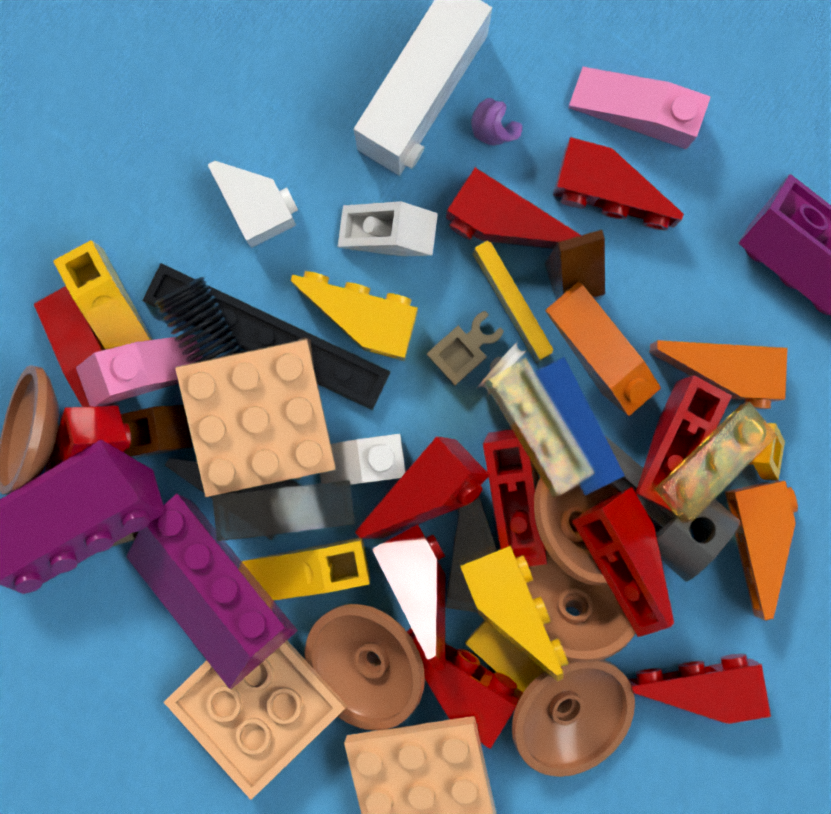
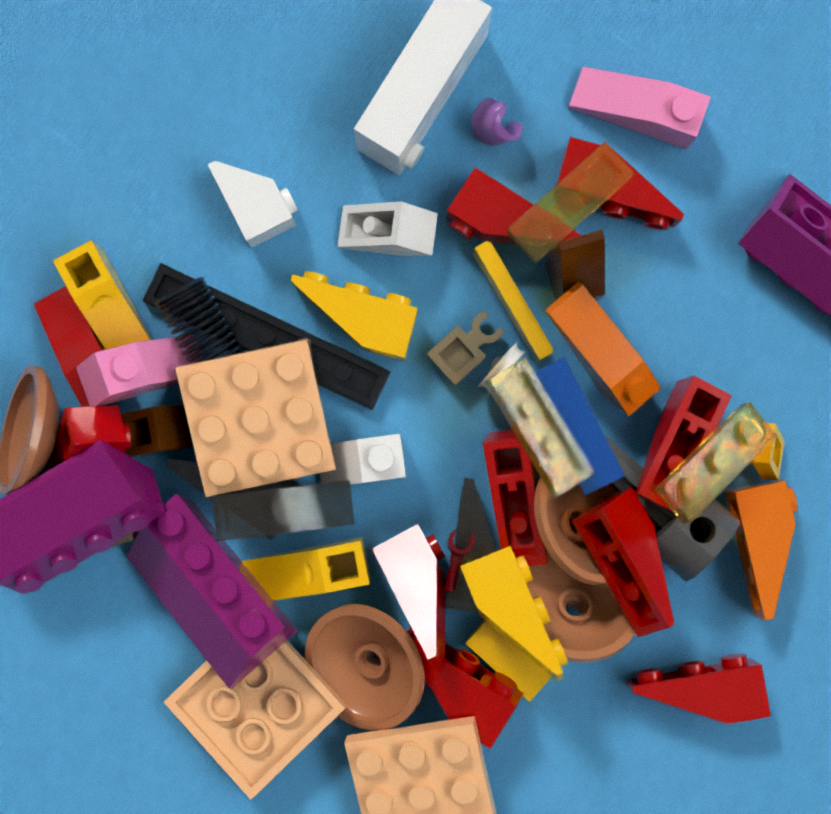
red slope [355,436,490,539] -> none
nougat dish [512,659,635,777] -> none
orange slope [650,340,788,409] -> none
none -> dark red hand [444,529,475,592]
none -> clear yellow plate [506,142,635,264]

